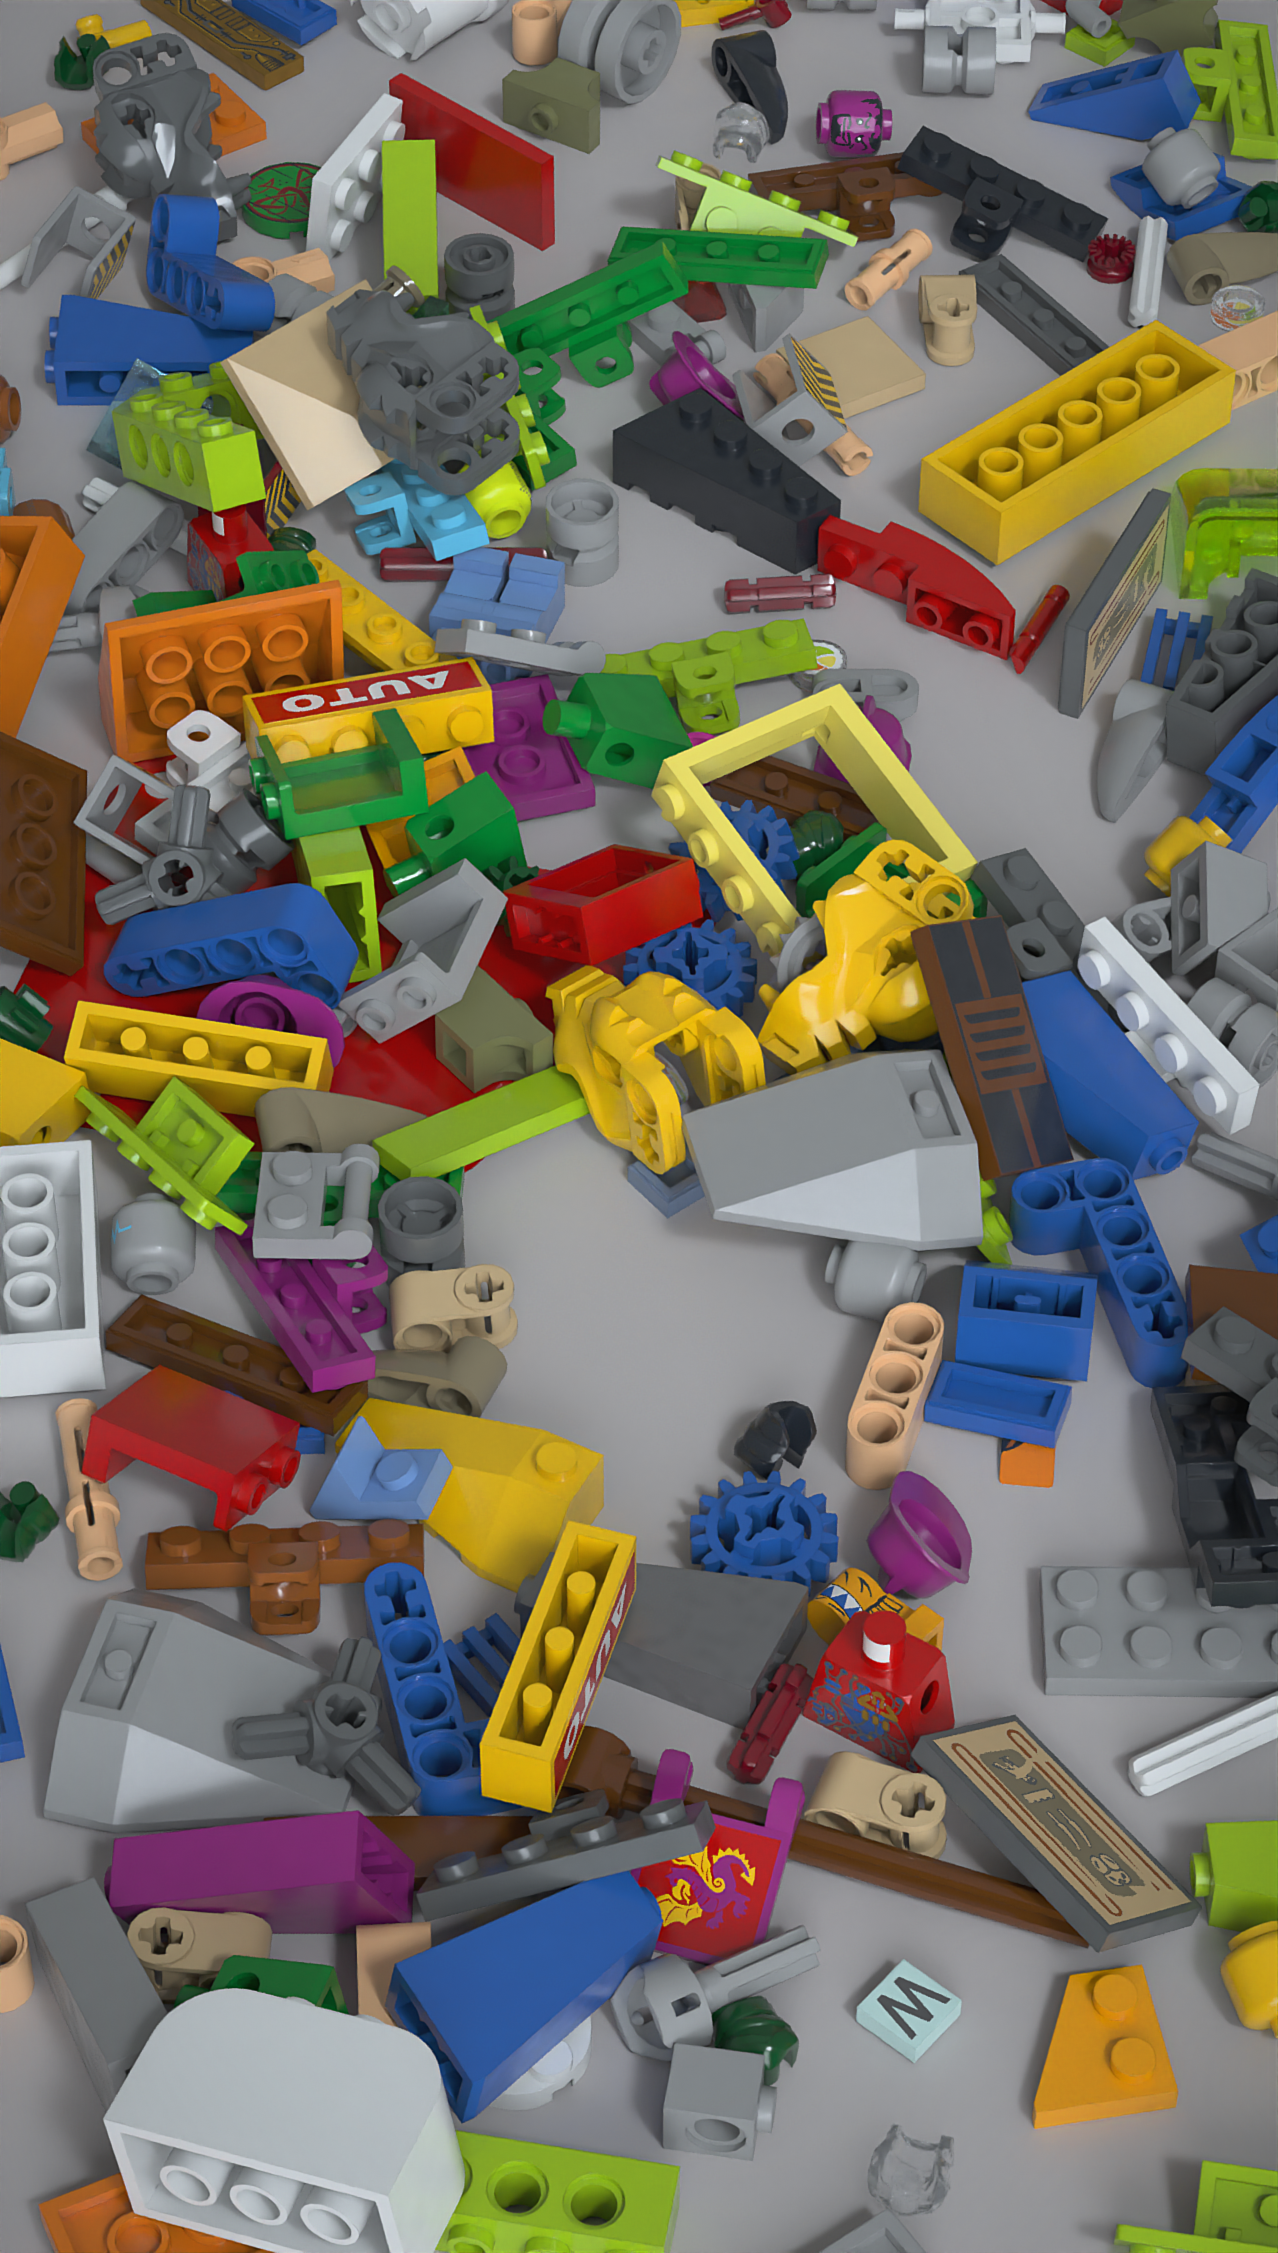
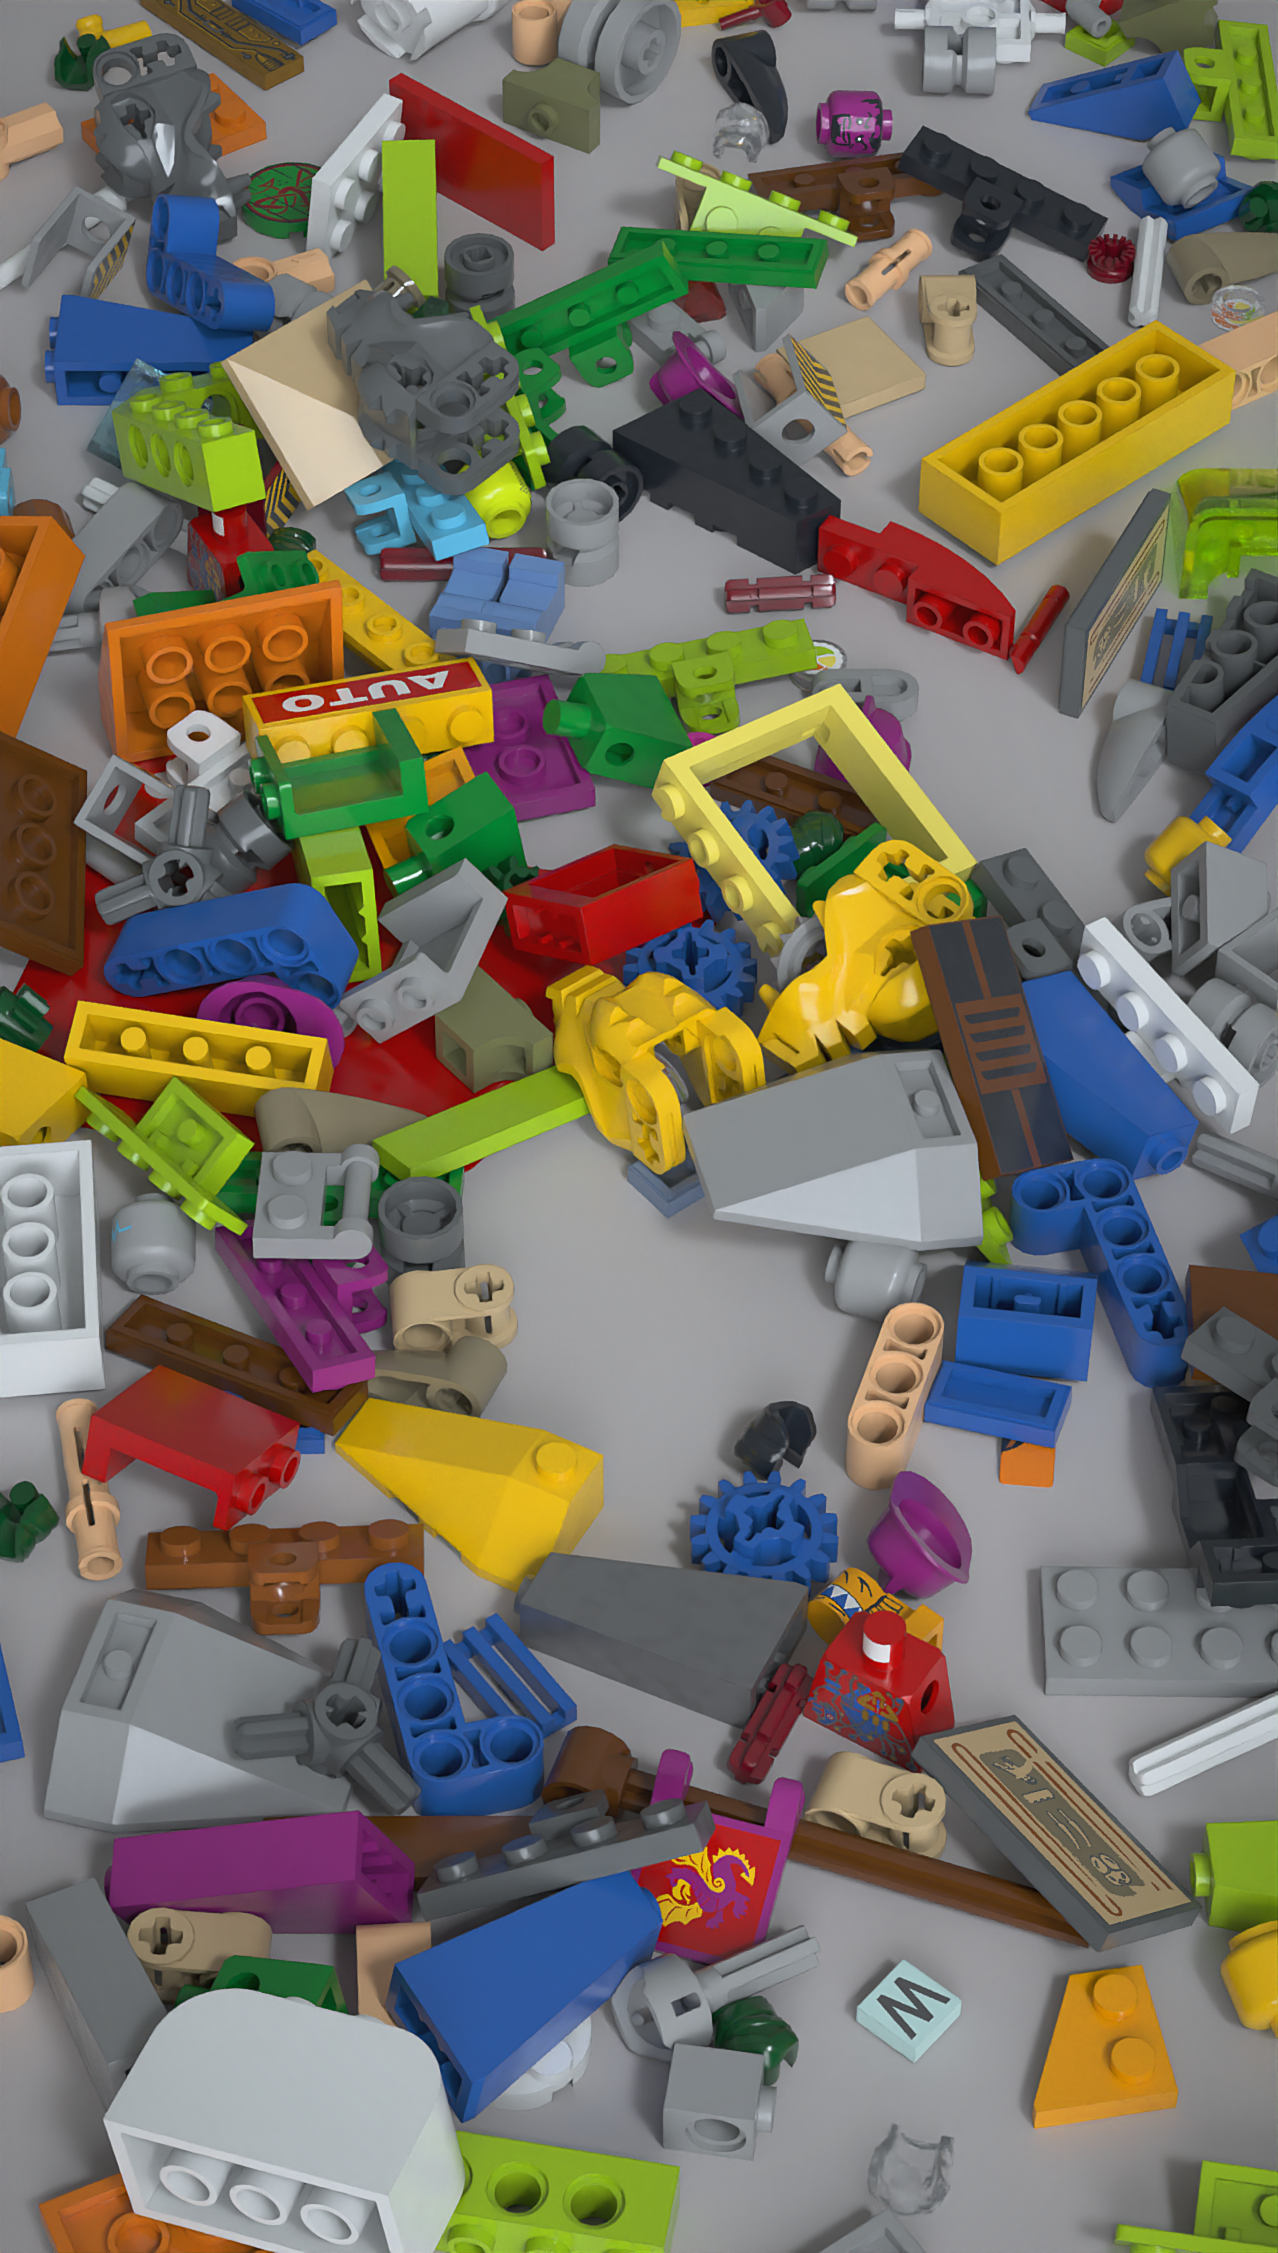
medium blue slope [309,1416,453,1520] -> none
yellow brick [480,1520,636,1813] -> none
none -> black wheel [541,425,643,522]

